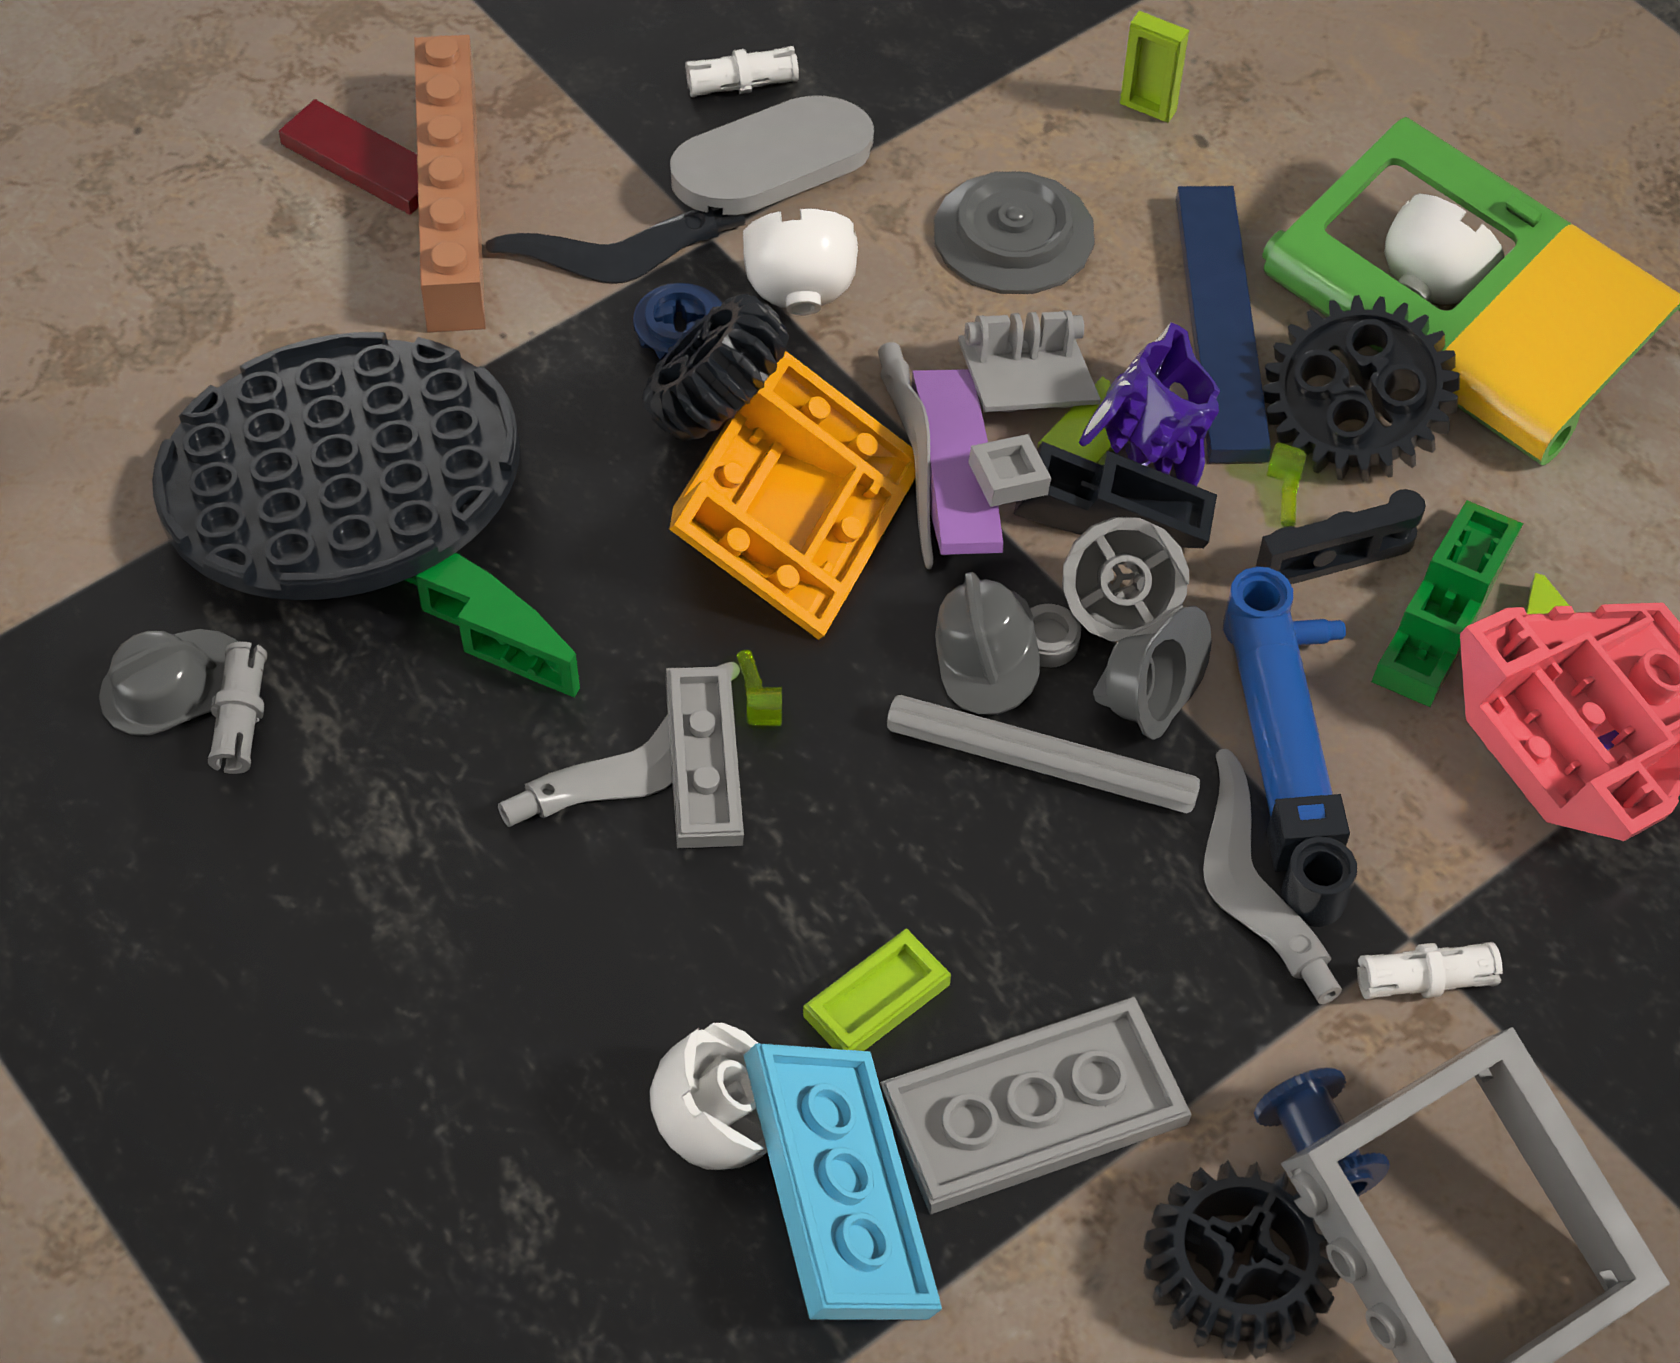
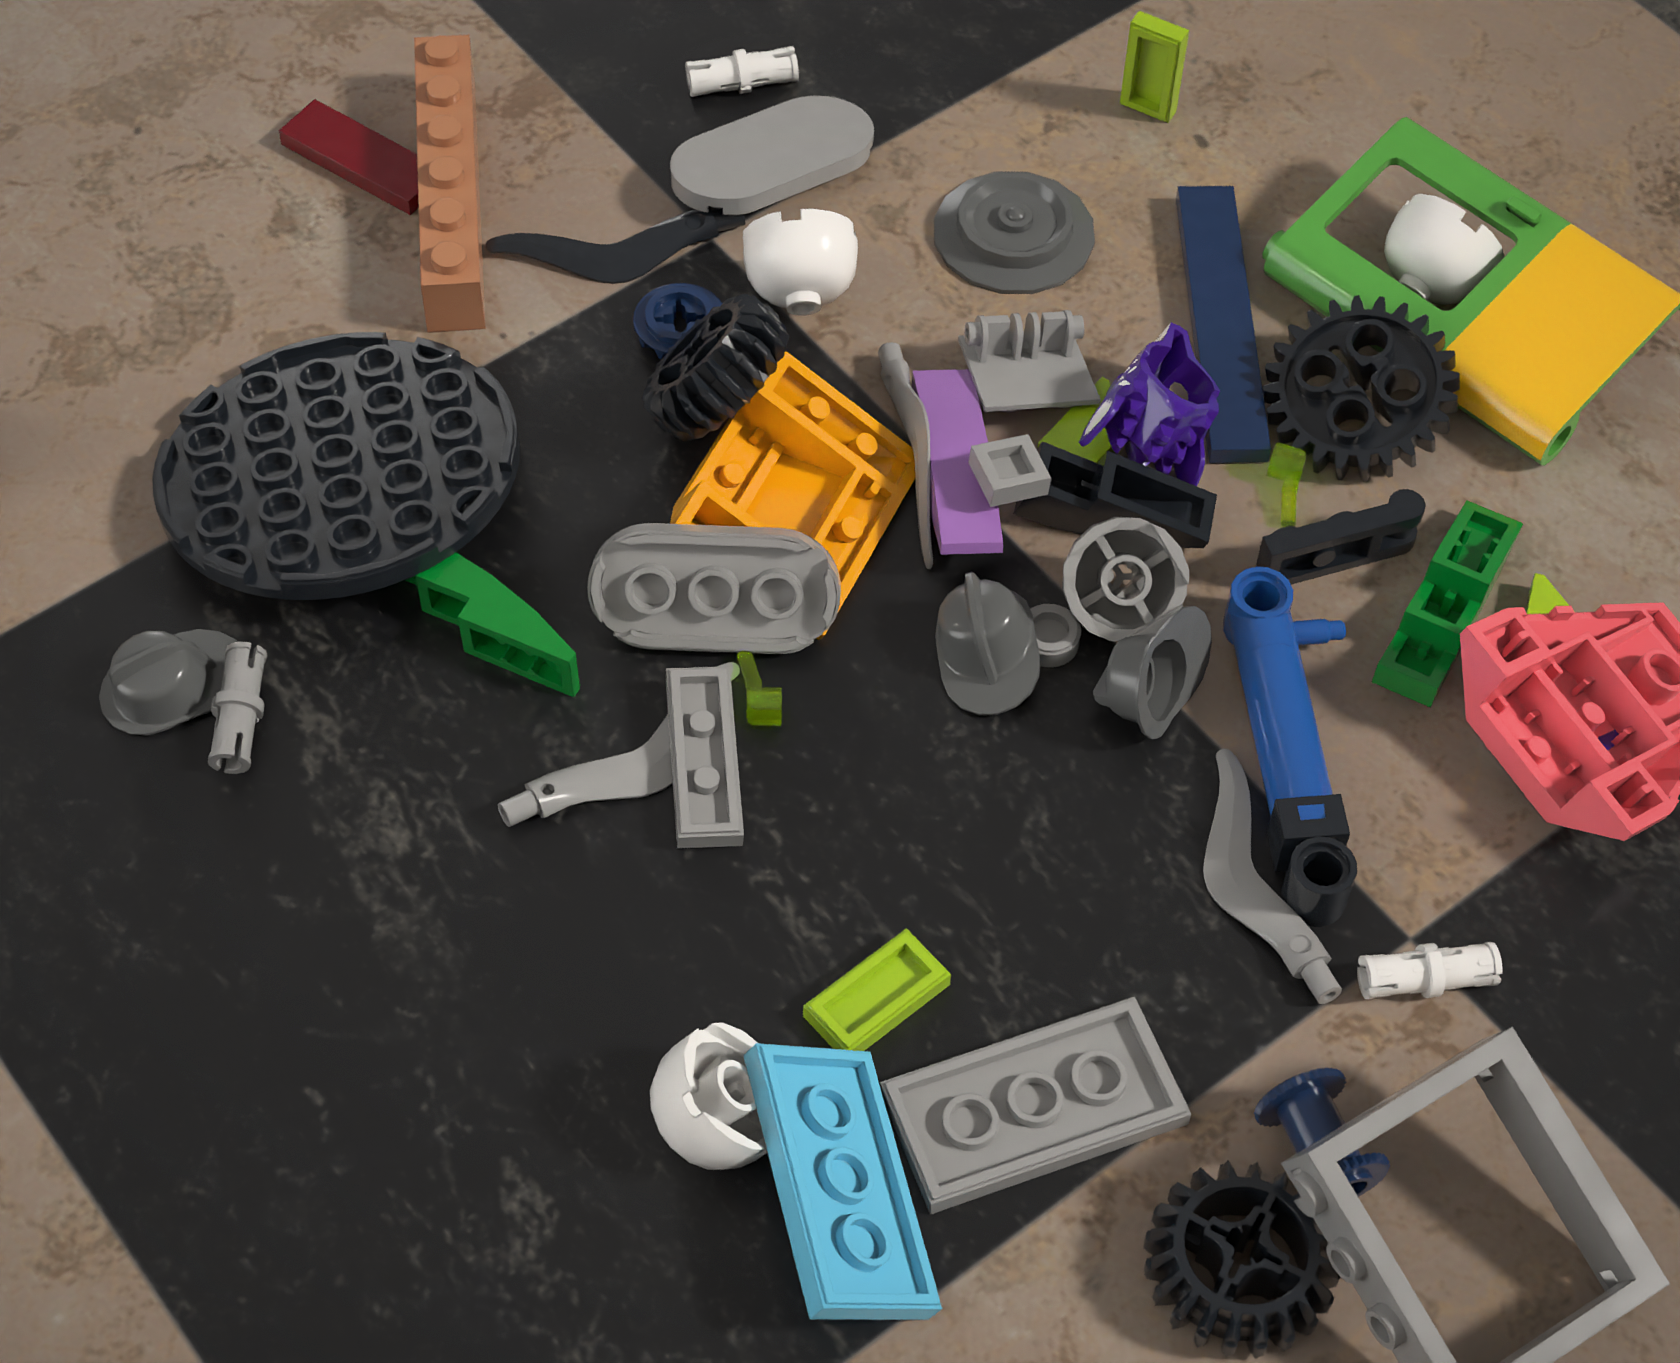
light grey axle [887,695,1200,813] -> none
none -> light grey tile [587,523,841,654]

